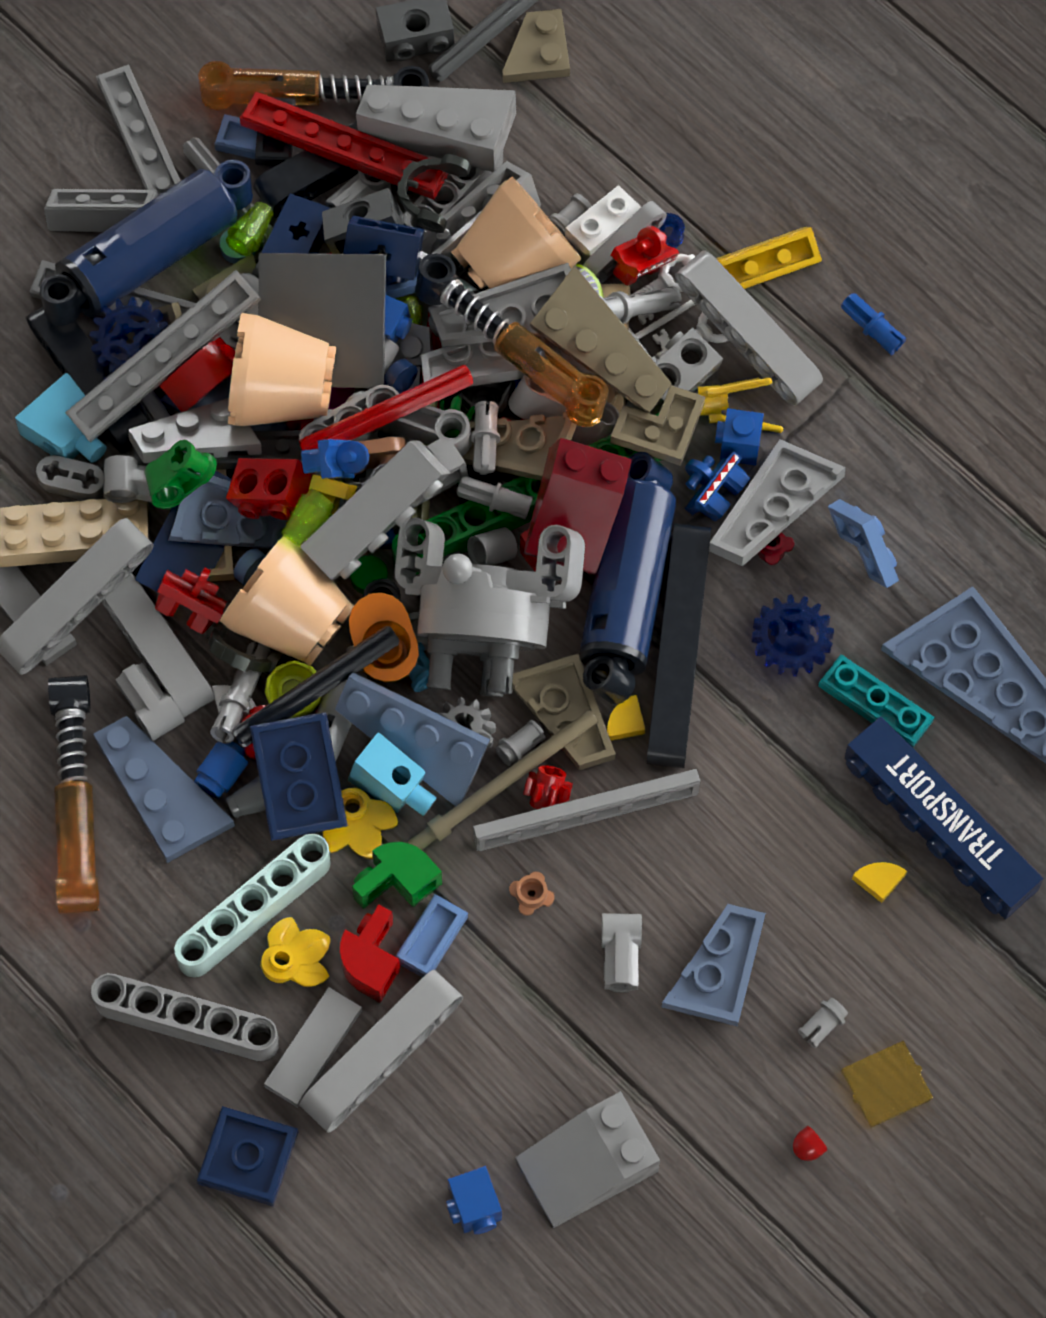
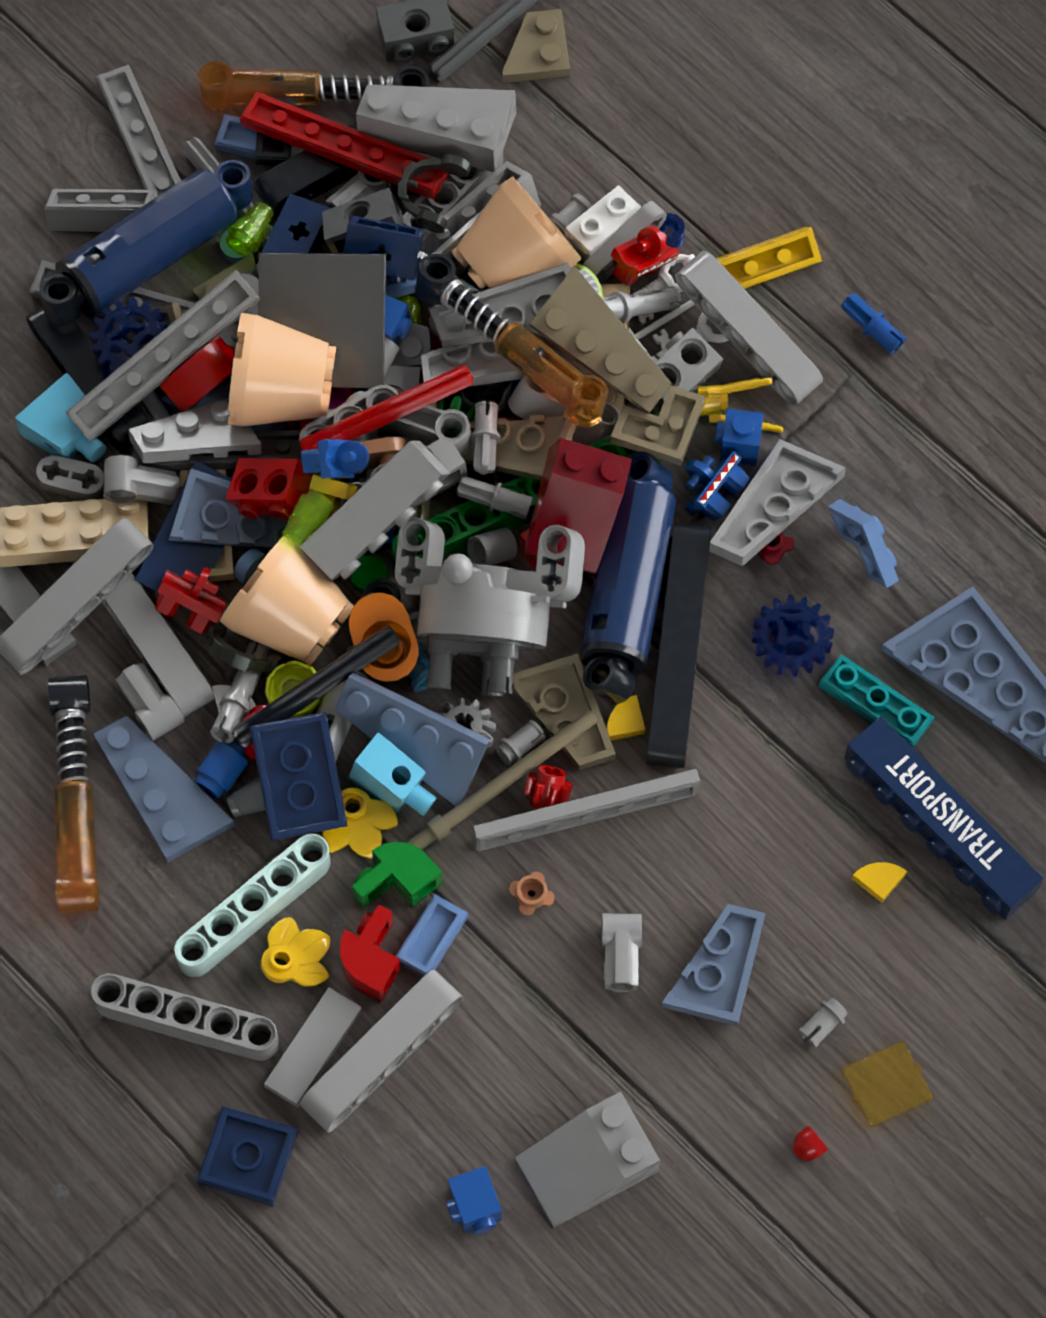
green piece [144,440,217,509] -> none
dark blue tile [384,359,418,394] -> none

